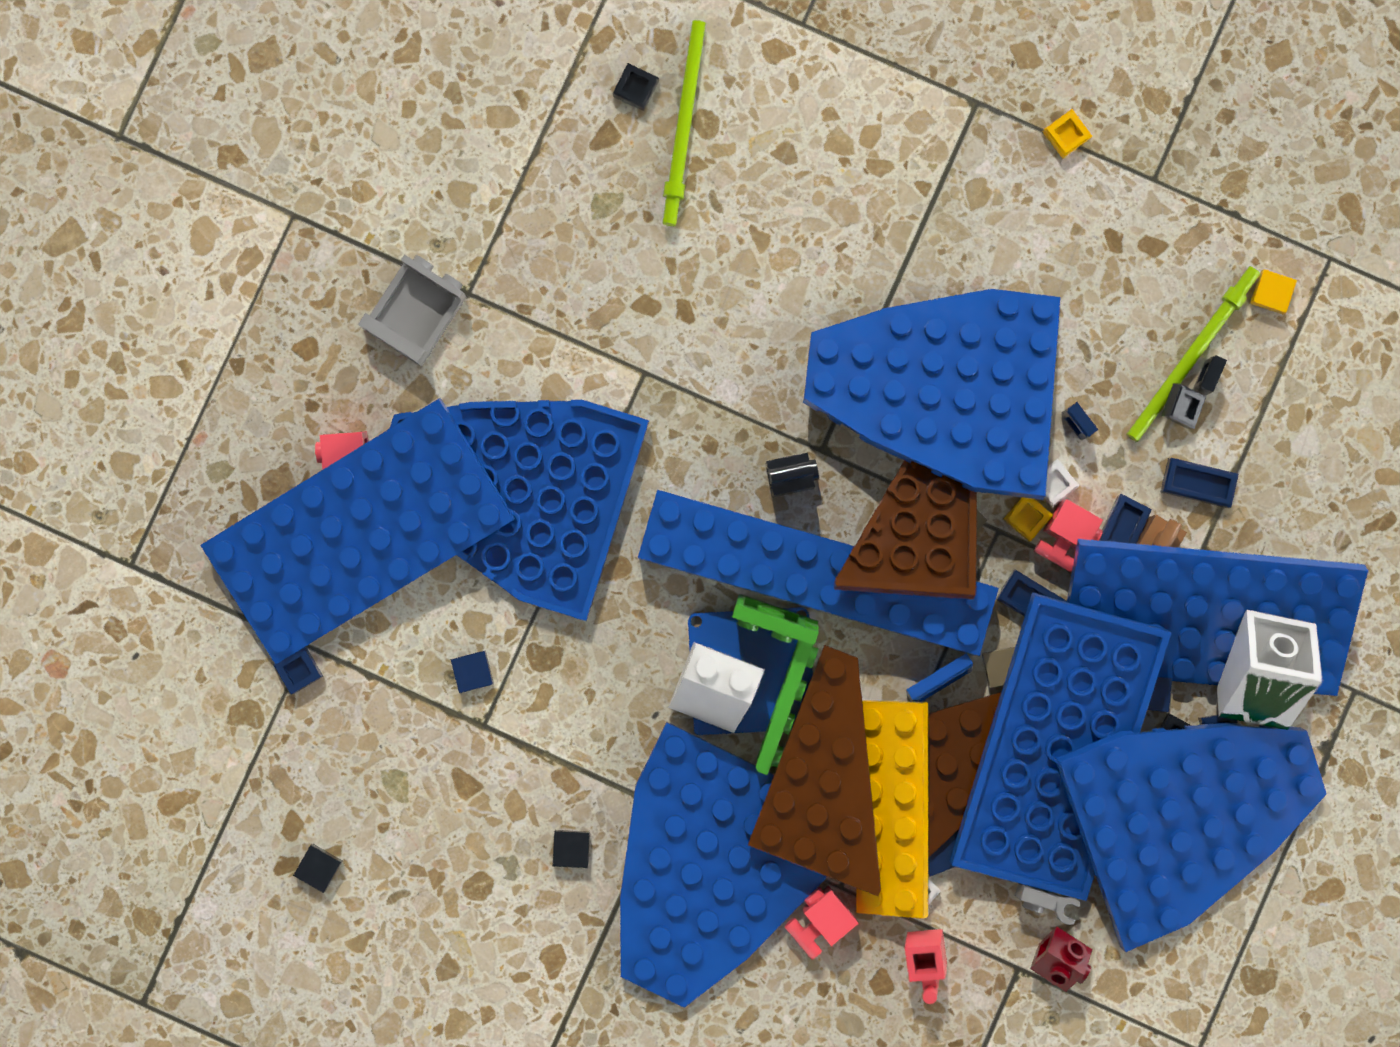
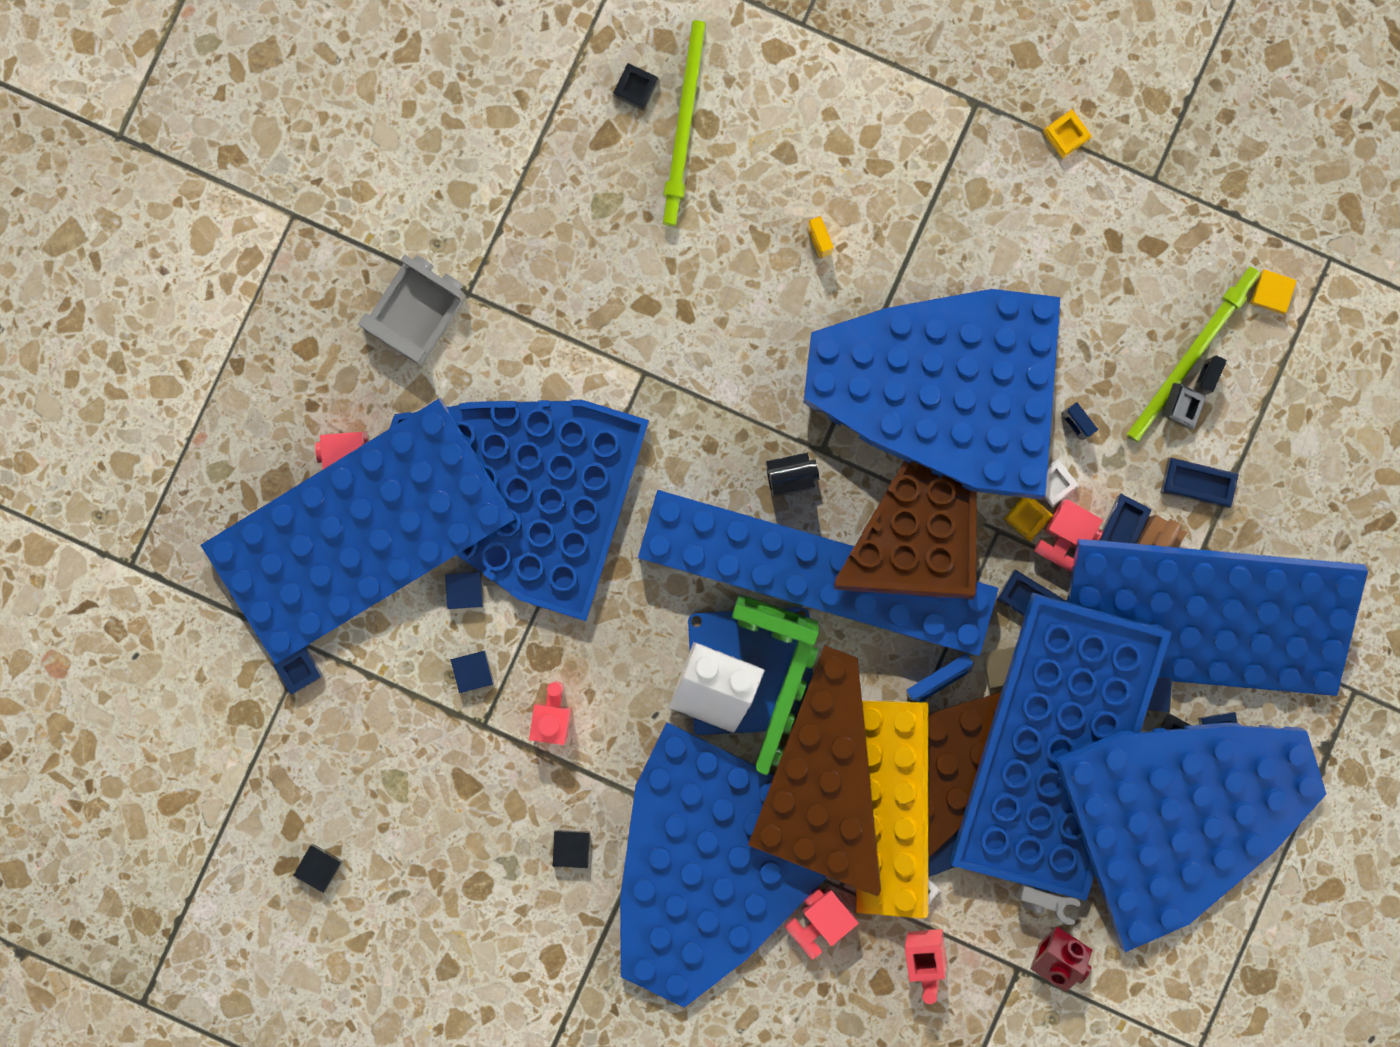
white slope [1217,610,1322,730] -> none
none -> dark blue tile [445,572,483,610]
none -> coral brick [529,681,572,745]
none -> yellow tile [807,216,834,259]

